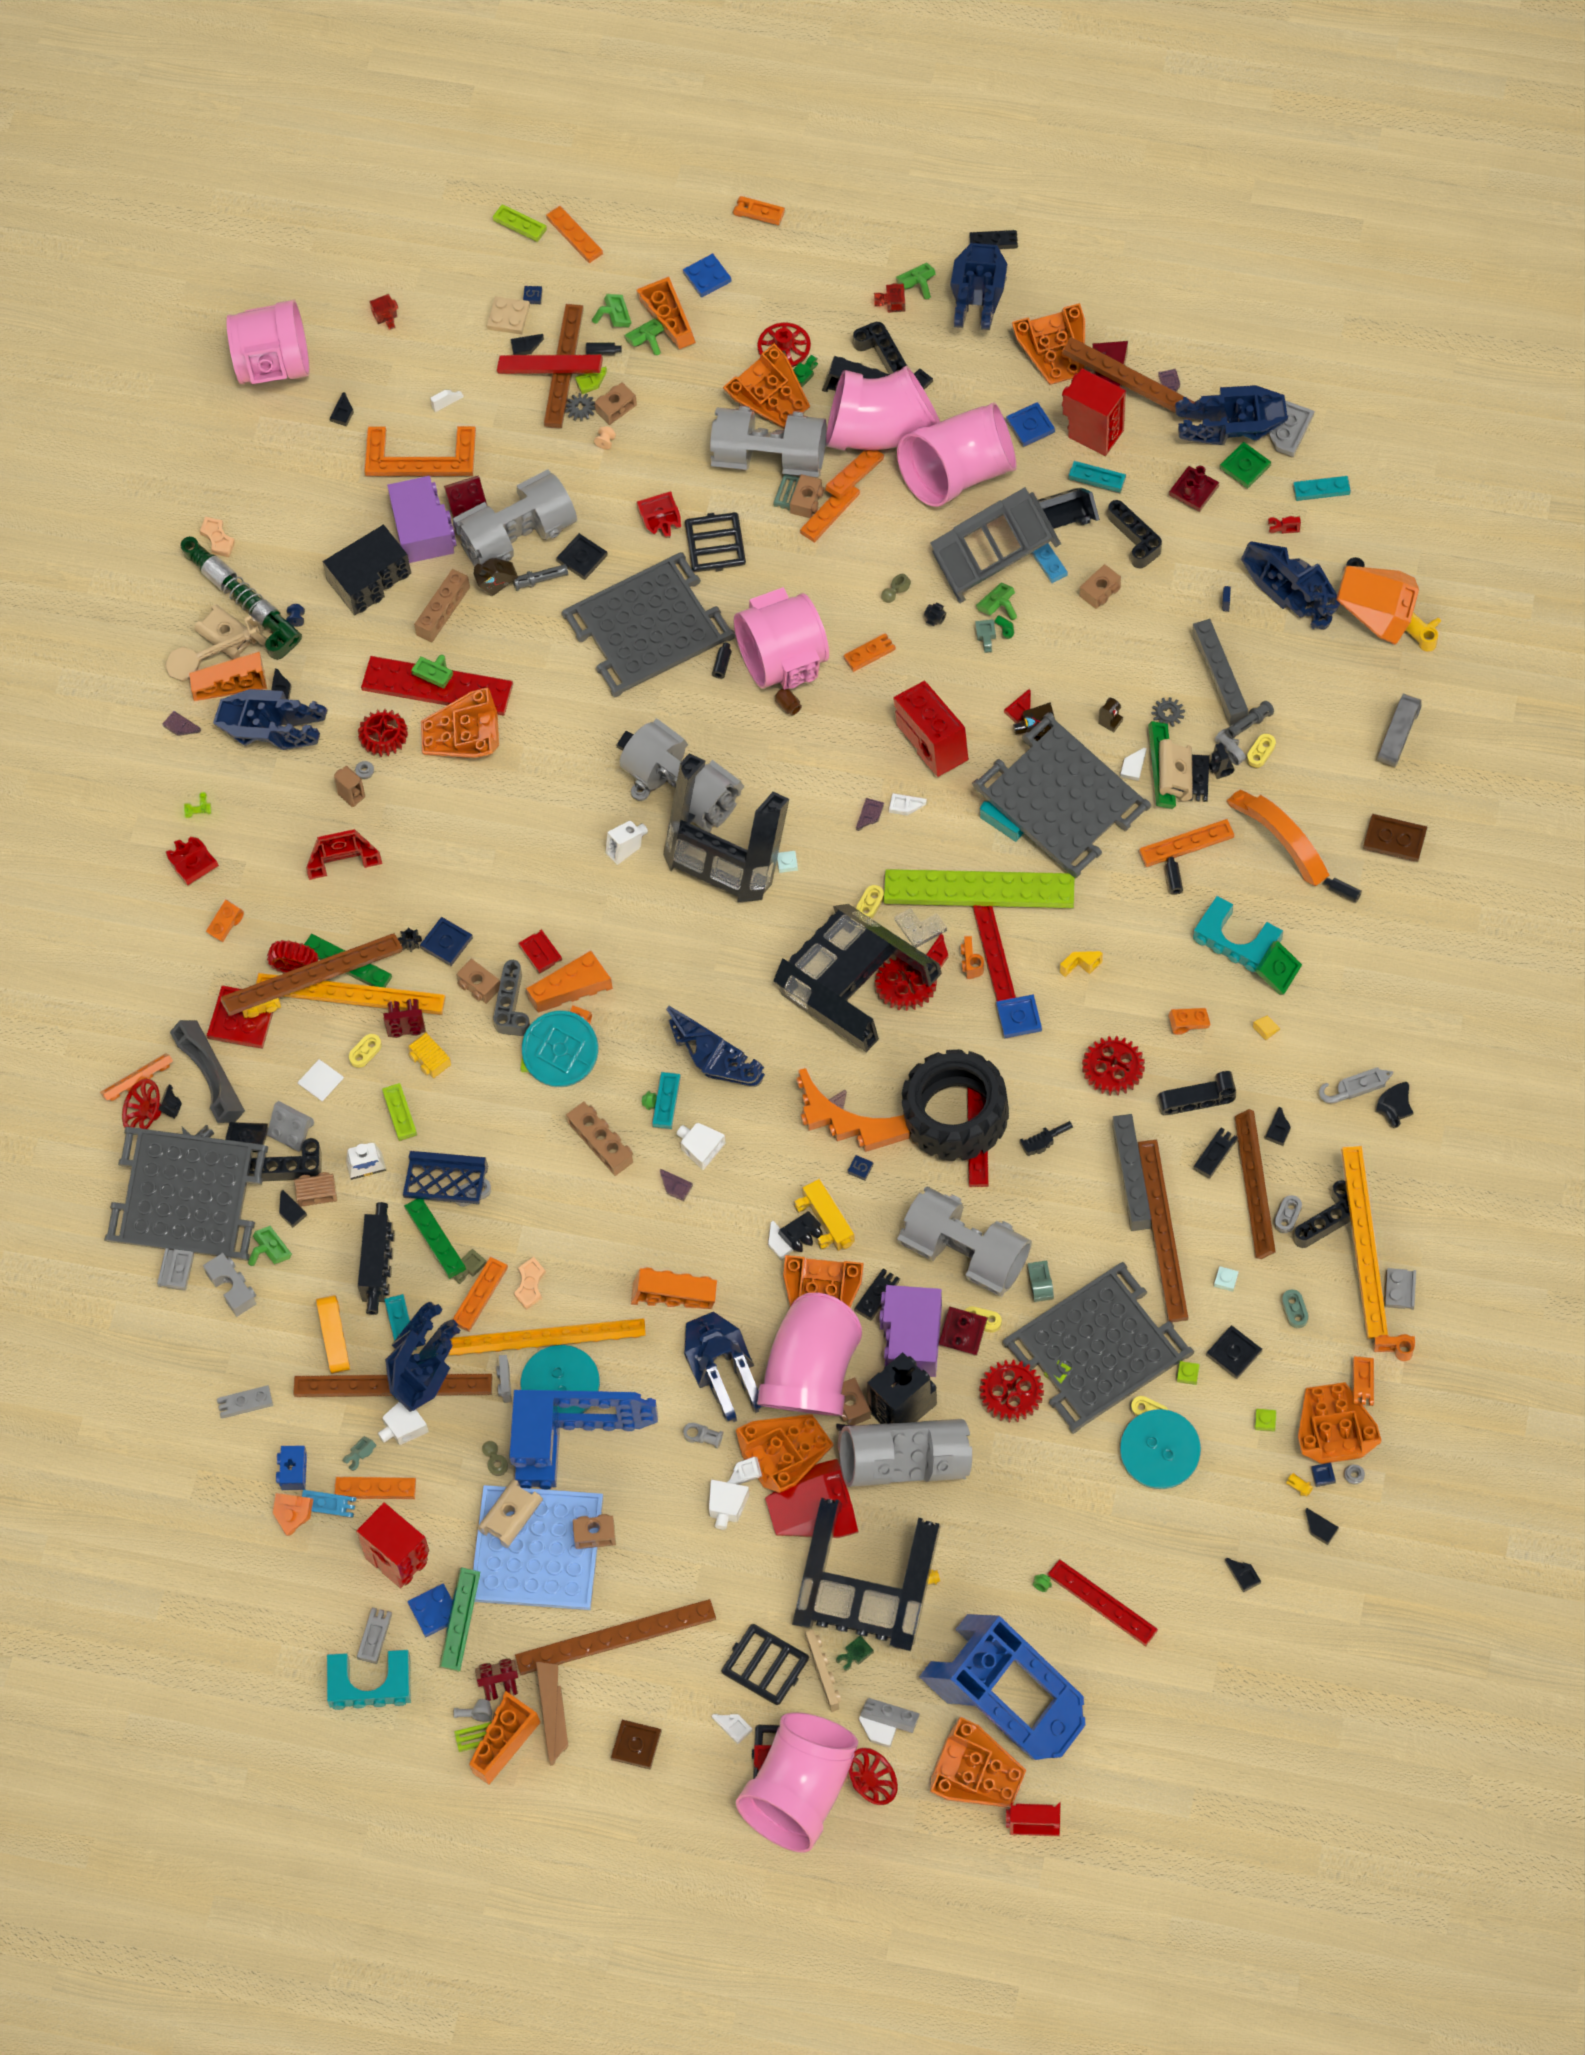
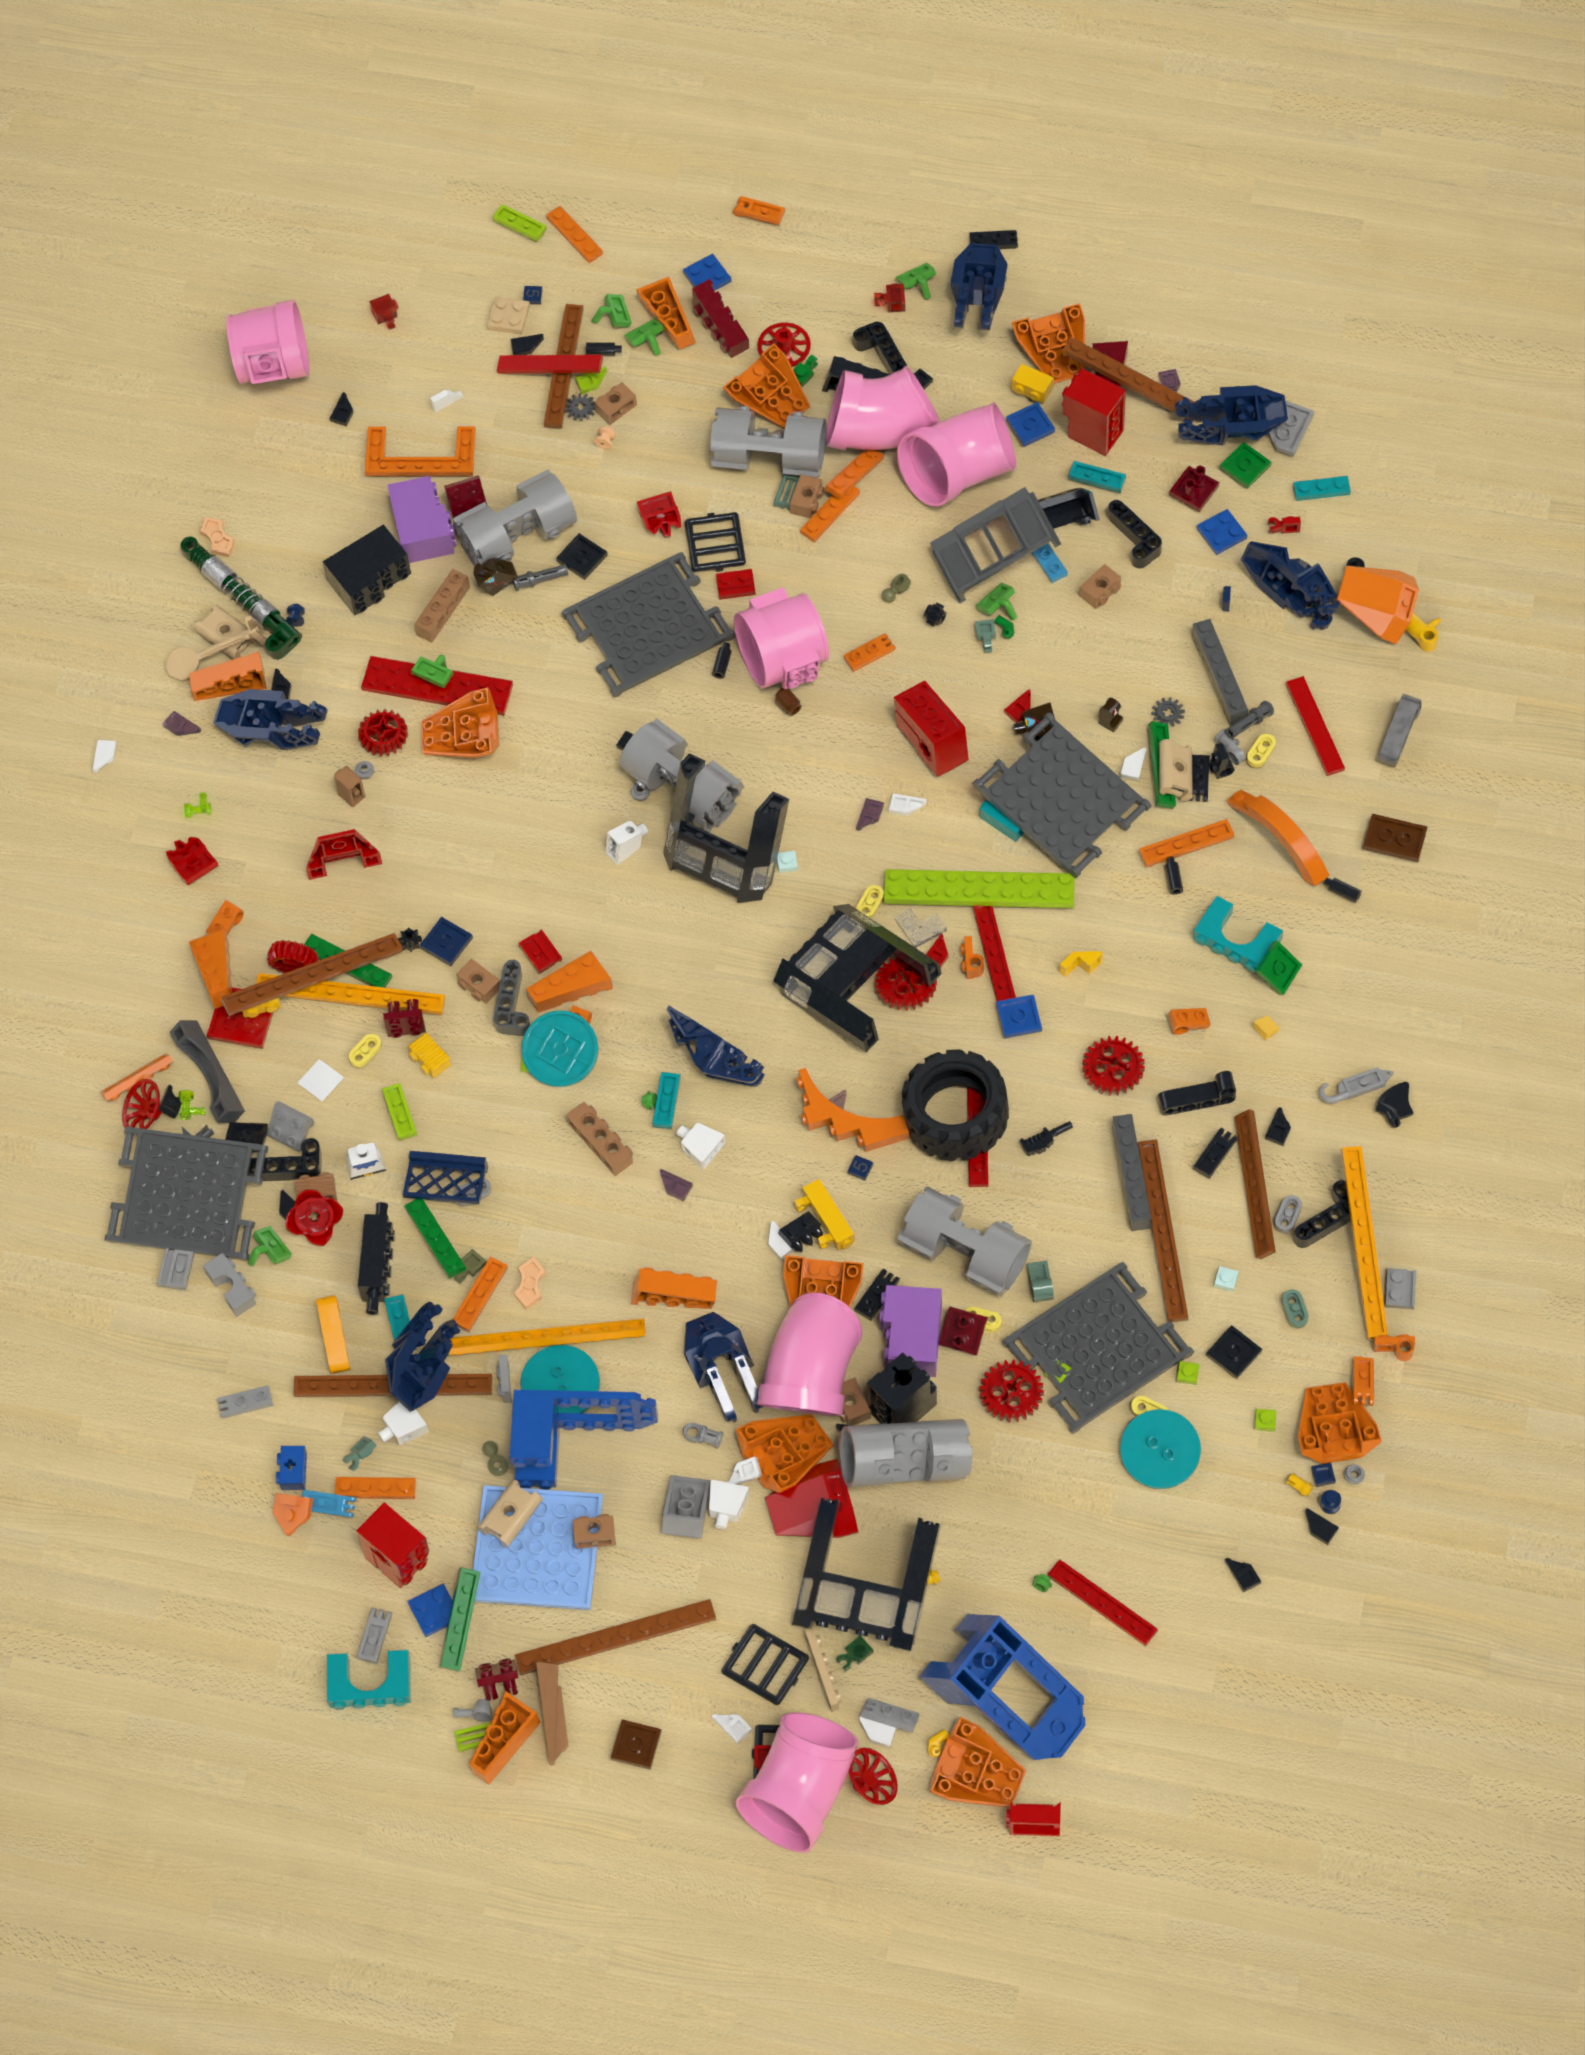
none -> white tile [93,740,117,773]
none -> clear neon green piece [178,1090,205,1120]
none -> orange wedge [189,929,232,1009]
none -> red brick [285,1189,343,1246]
none -> light grey slope [662,1475,710,1539]
none -> dark red wedge [692,279,749,358]
none -> red plate [716,569,756,600]
none -> yellow arm [927,1729,949,1757]
none -> yellow brick [1012,364,1054,404]
none -> blue plate [1197,509,1247,555]
none -> red tile [1286,676,1345,776]
none -> dark blue wheel [1320,1490,1341,1514]

